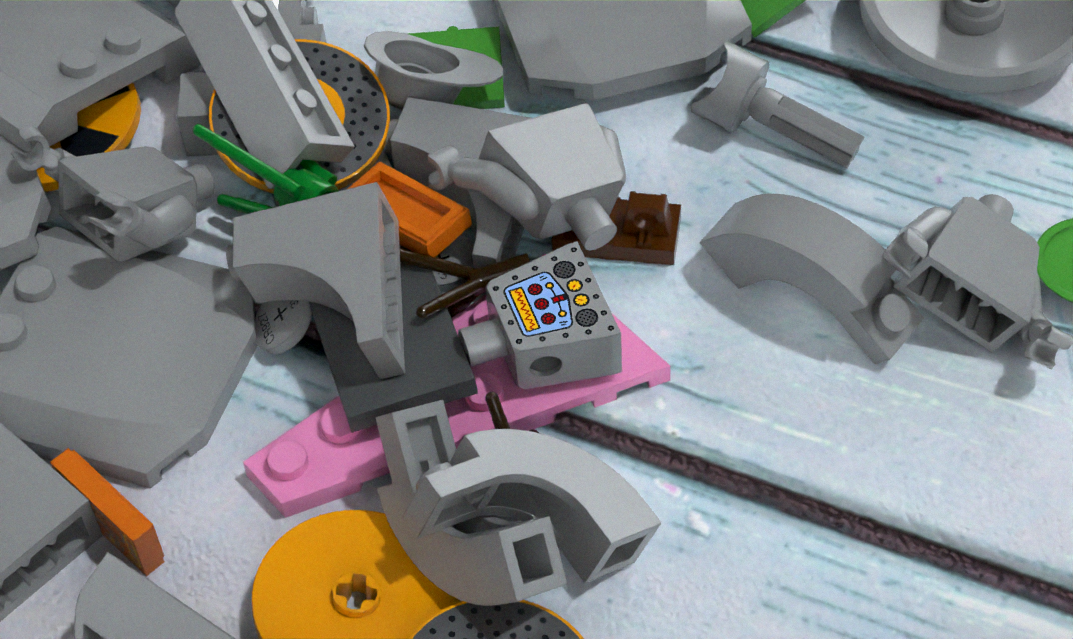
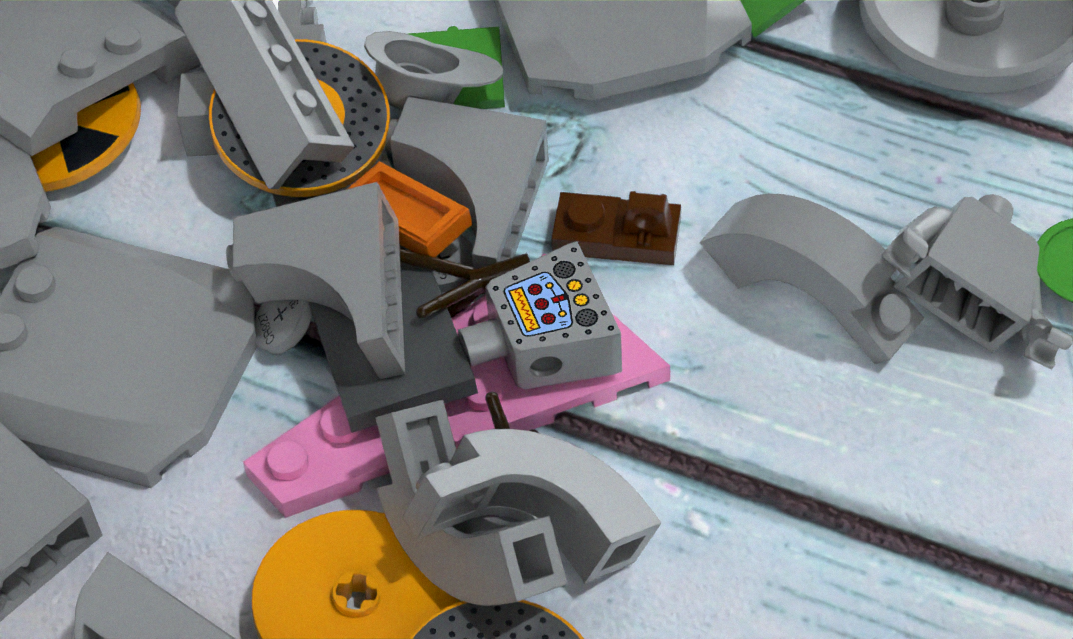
light grey torso [11,126,214,262] -> none
orange tile [50,448,165,577] -> none
green plant [192,124,339,214] -> none
light grey torso [427,103,626,251] -> none
light grey piece [691,41,864,168] -> none

